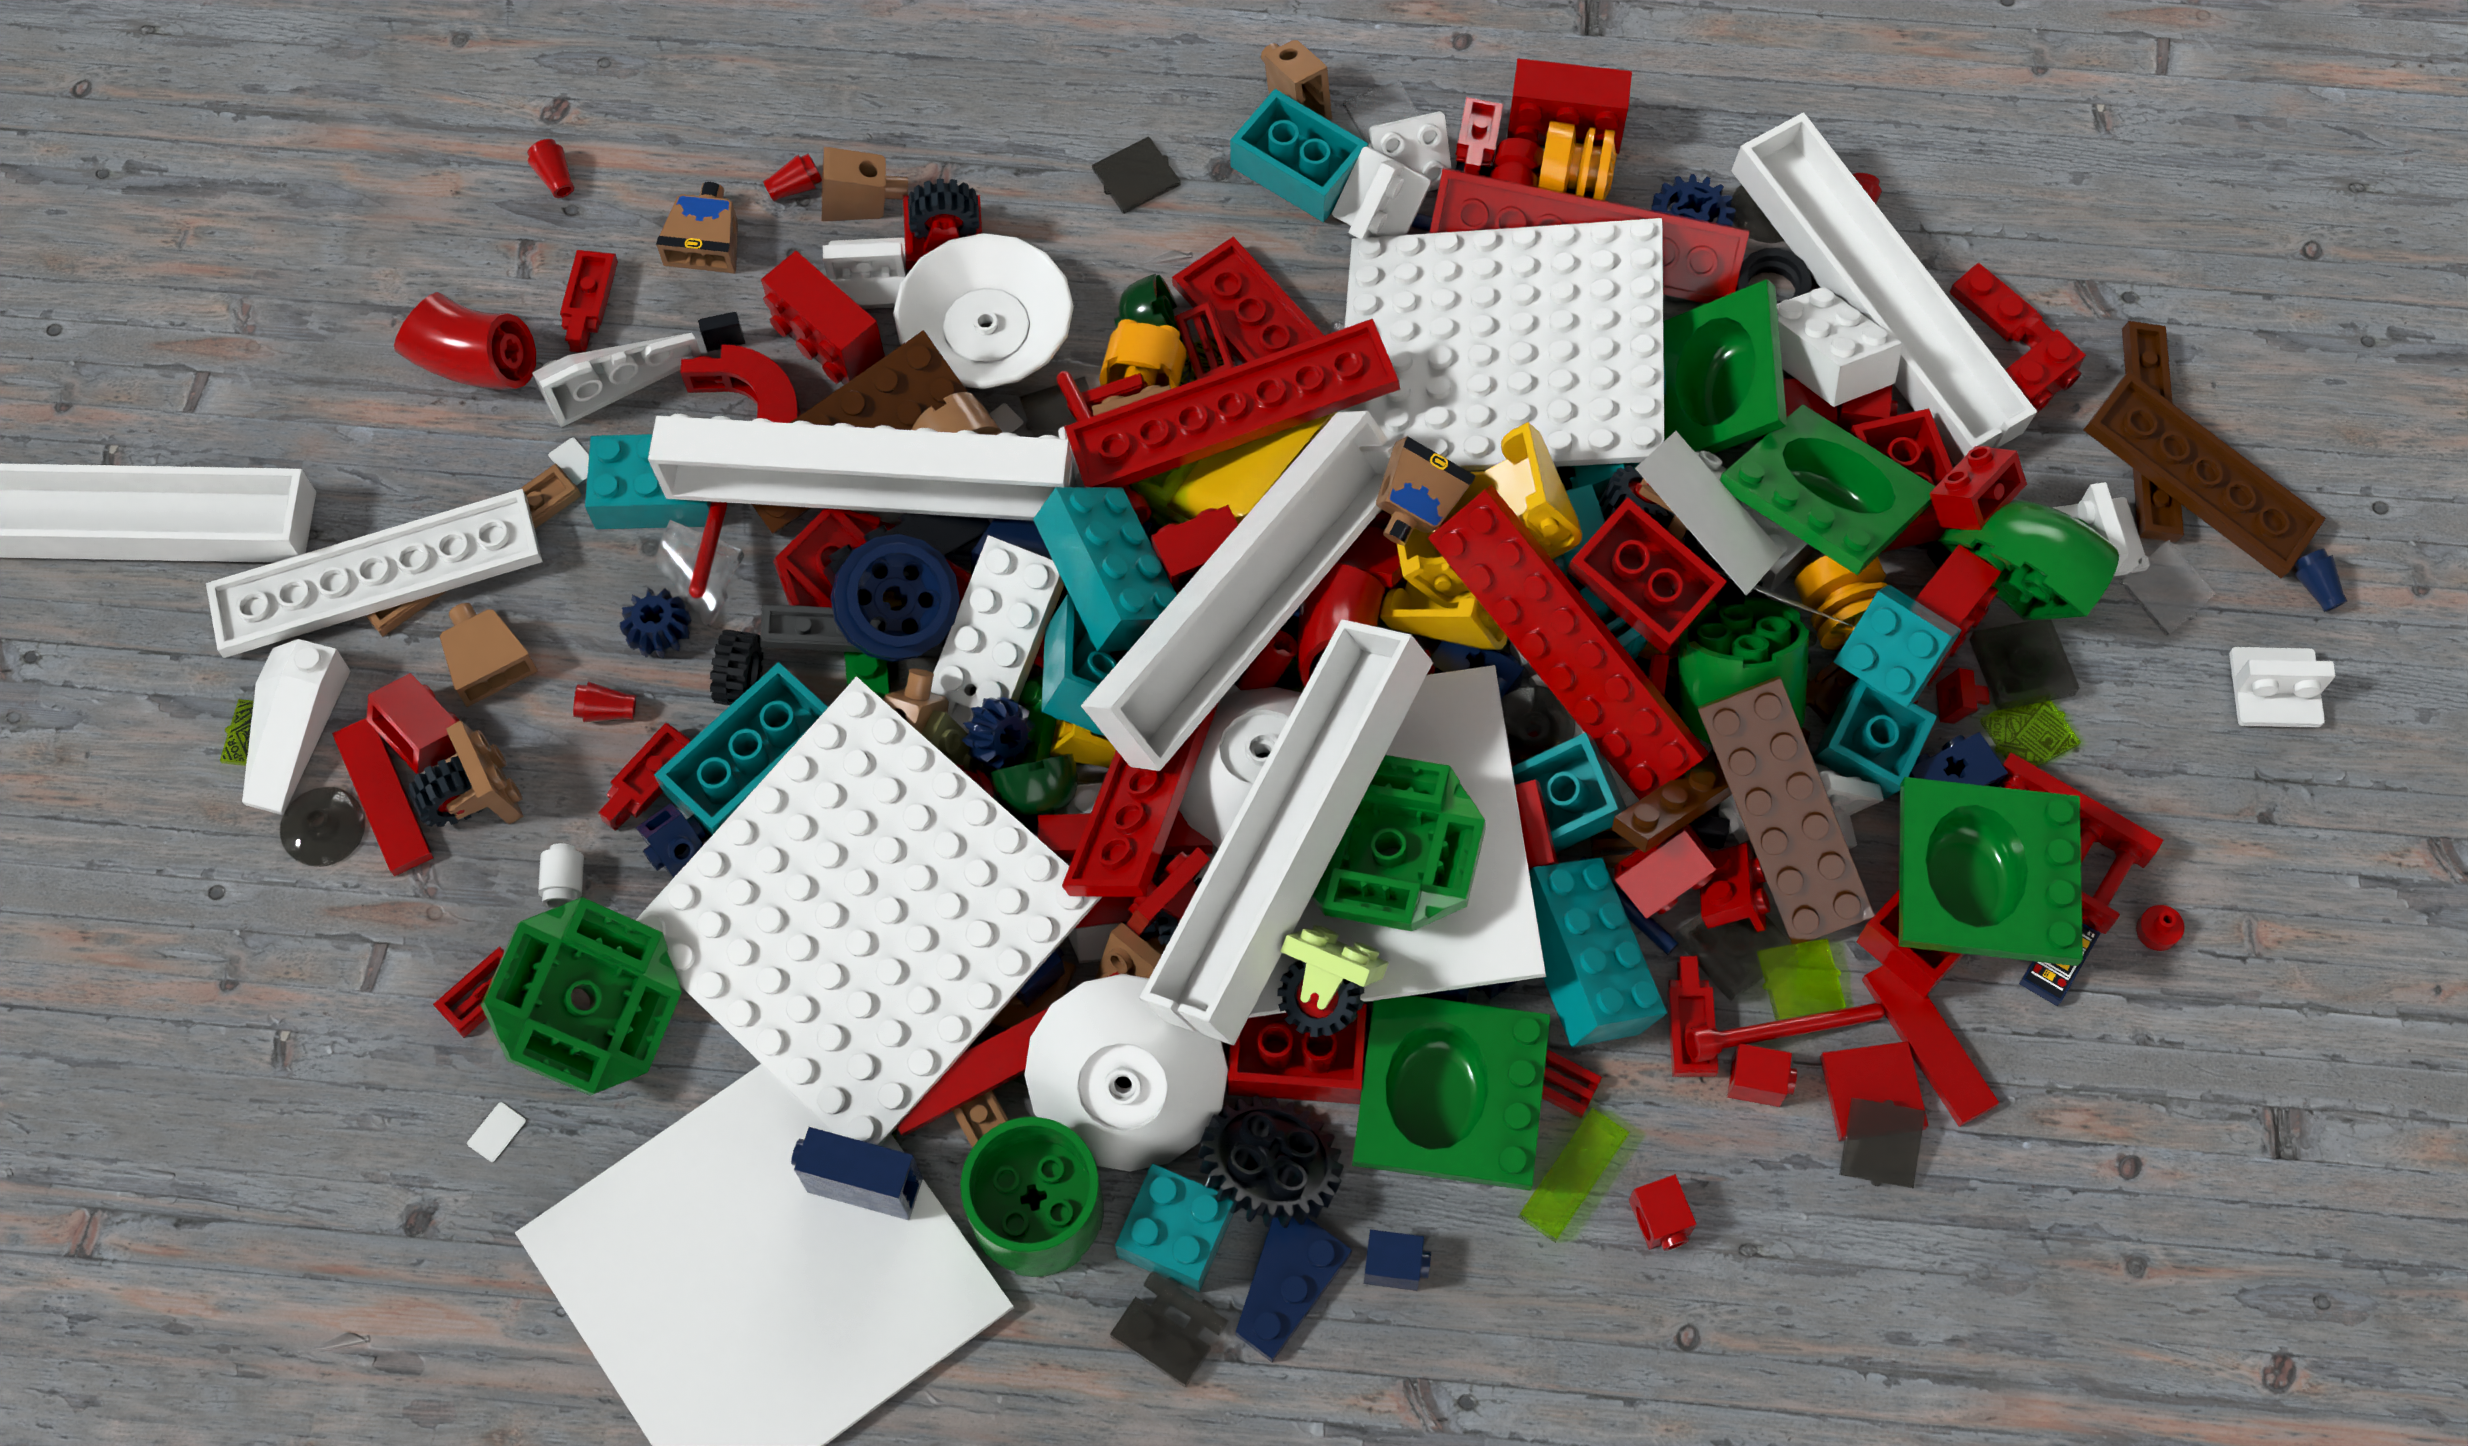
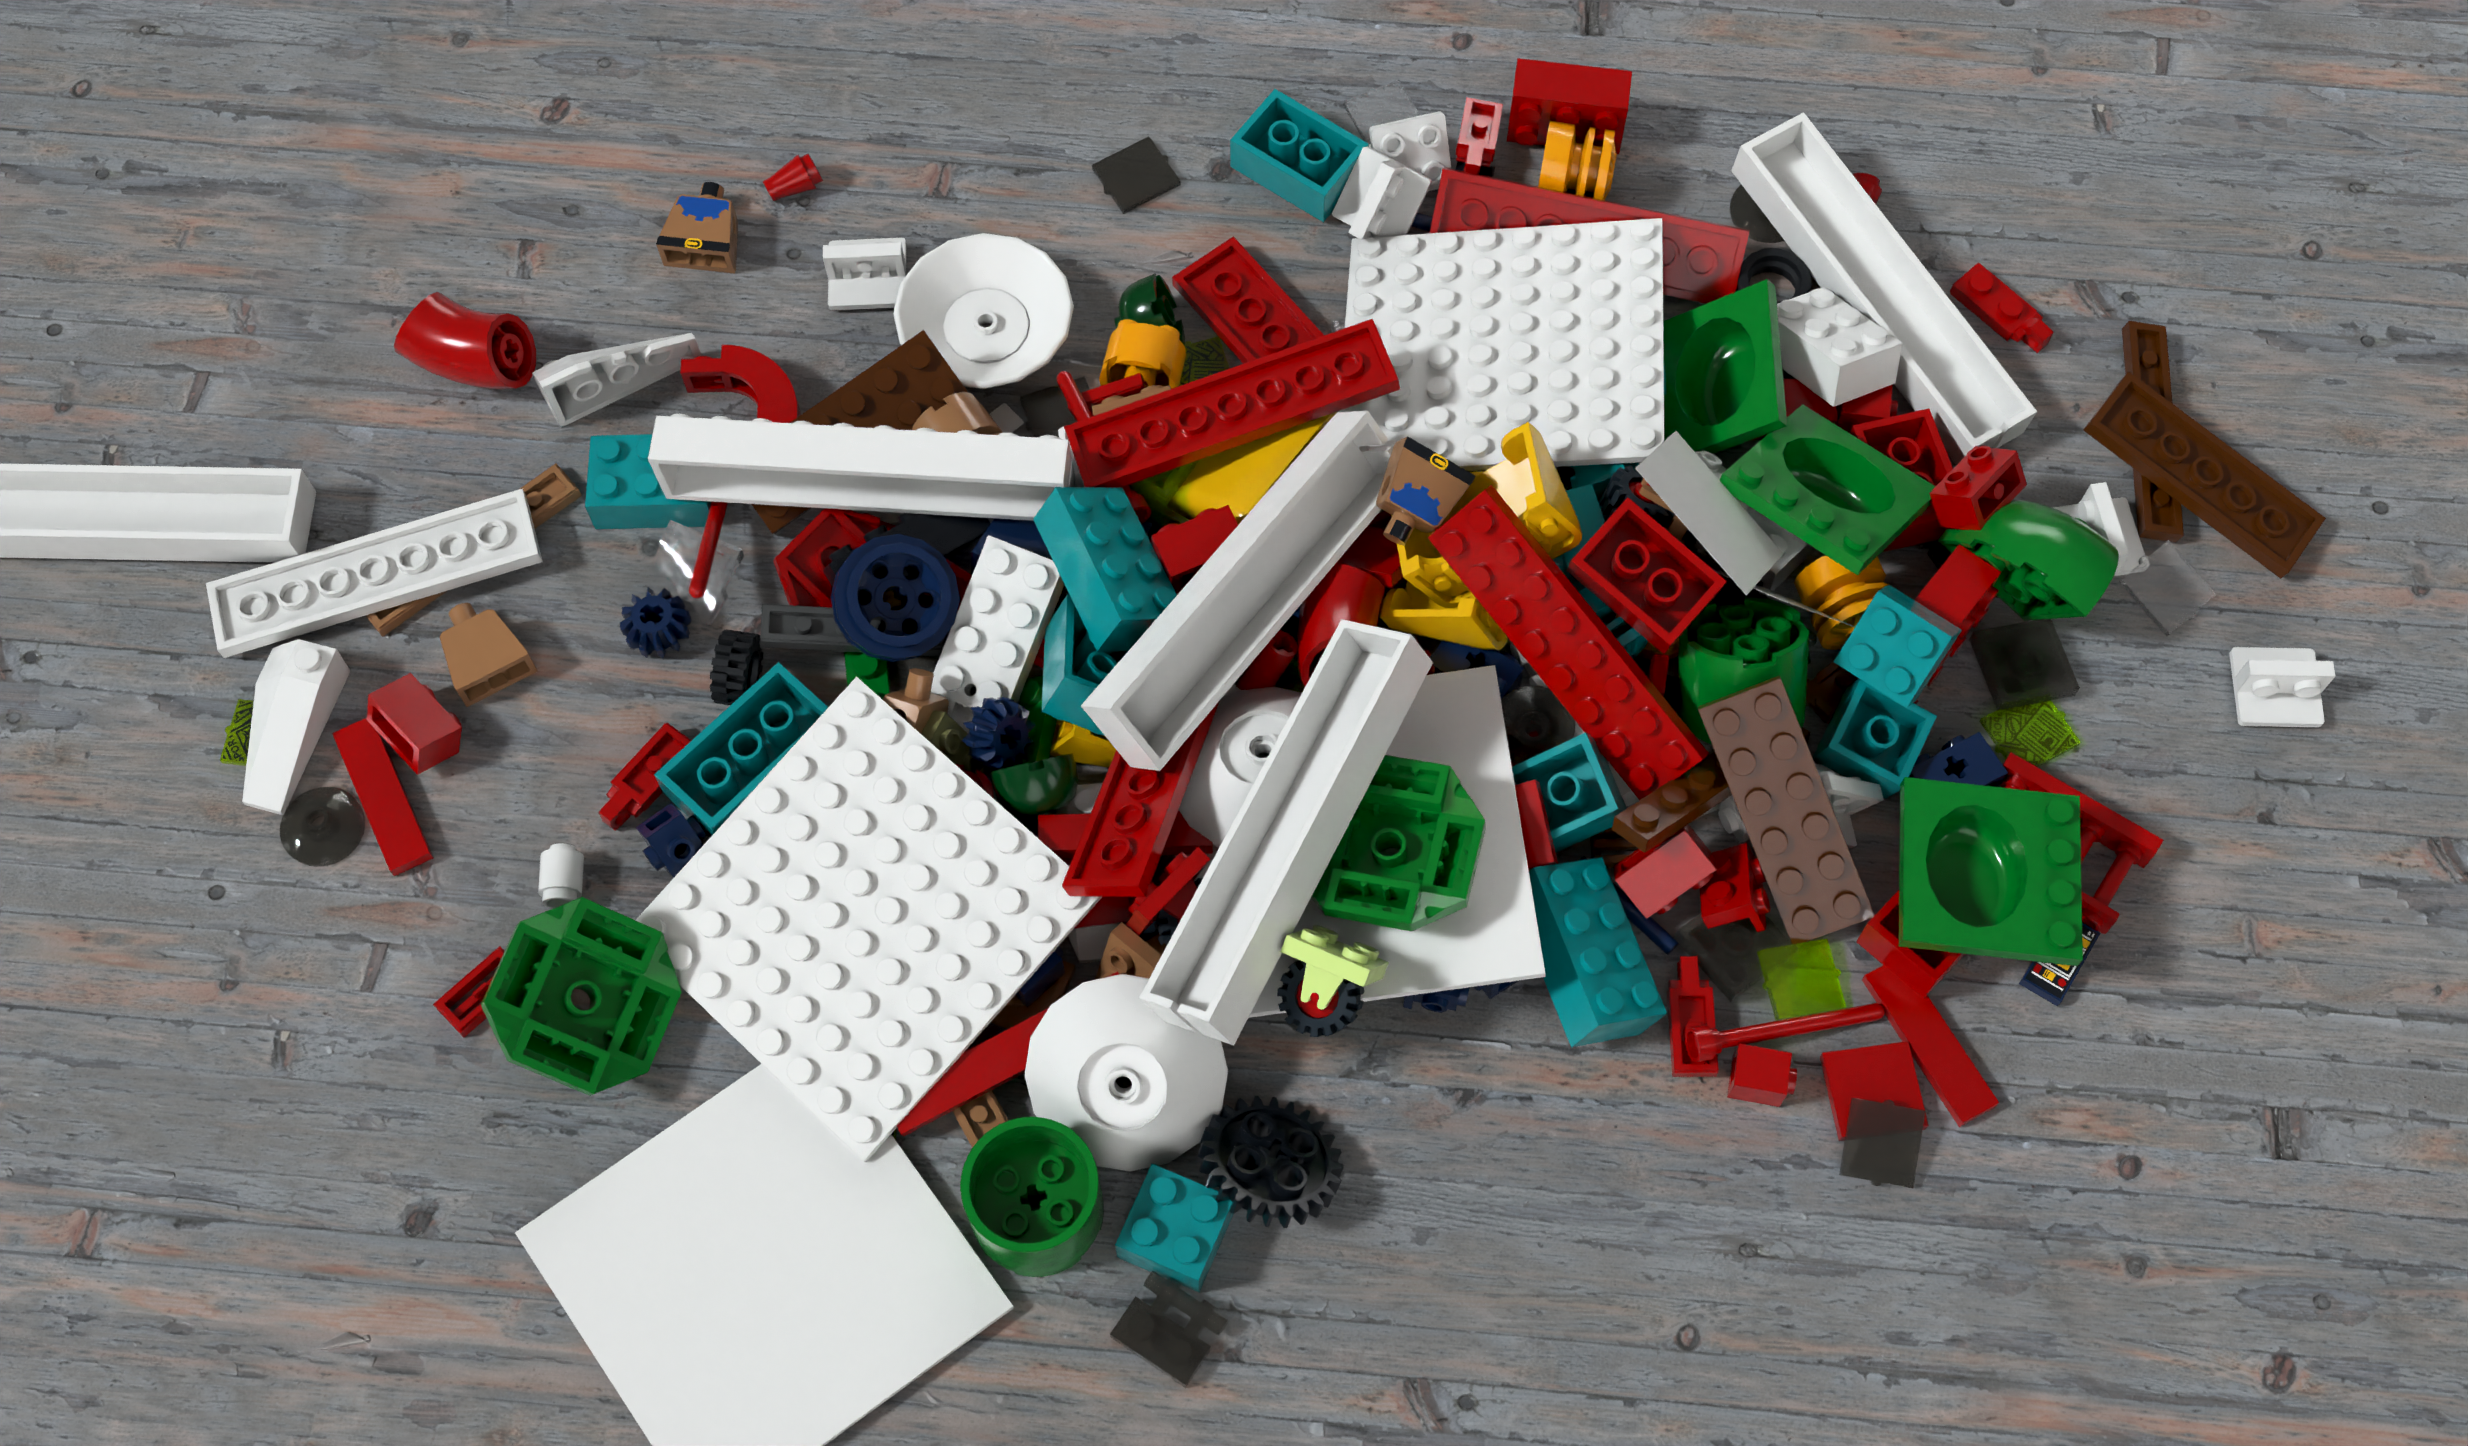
medium nougat plate [408,721,524,827] -> none
white sticker [467,1102,526,1162] -> none
red cone [527,139,575,198] -> none
white sticker [548,437,589,485] -> none
red hinge [560,250,618,353] -> none
red cone [573,681,636,722] -> none
black tile [698,312,746,352] -> none
red brick [761,251,885,385] -> none
dark blue brick [791,1127,923,1220] -> none
medium nougat torso [821,147,908,221] -> none
black plate [903,179,982,269] -> none
red tile [1174,301,1235,380] -> none
red brick [1228,1004,1367,1104] -> none
dark blue wing [1235,1216,1352,1362] -> none
medium nougat torso [1261,40,1332,120] -> none
green piece [1352,995,1550,1191] -> none
dark blue brick [1363,1229,1431,1291] -> none
red wheel [1490,138,1544,187] -> none
clear neon green tile [1518,1107,1630,1243] -> none
red tile [1542,1049,1602,1119] -> none
red brick [1629,1174,1697,1251] -> none
dark blue gear [1651,174,1736,226] -> none
black tile [1689,815,1730,849] -> none
red tile [1936,668,1990,724] -> none
red brick [2005,329,2086,412] -> none
red tile [2136,905,2185,951] -> none
dark blue cone [2294,548,2347,612] -> none

